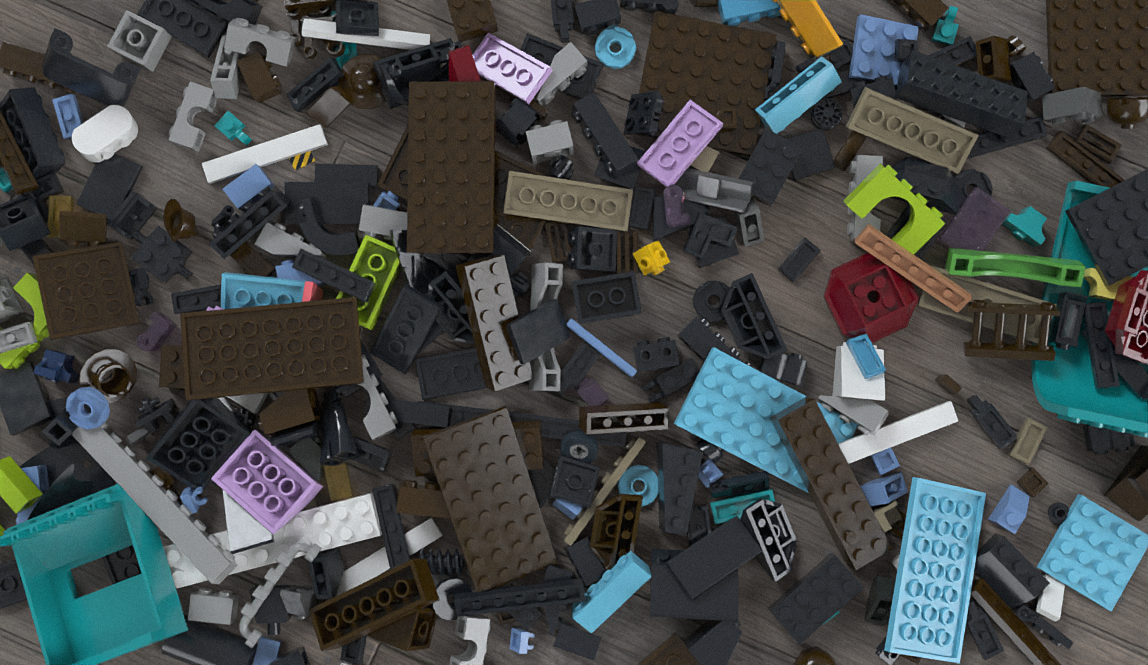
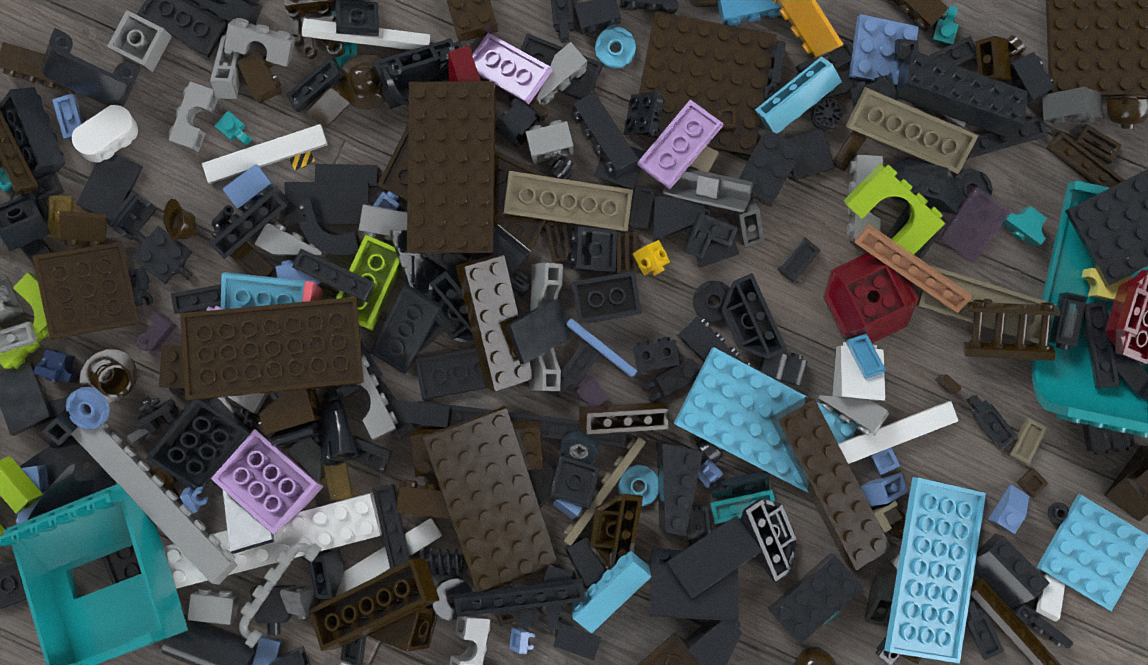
clear purple leg [664,185,691,227] -> none
bright green arch [945,248,1086,287] -> none

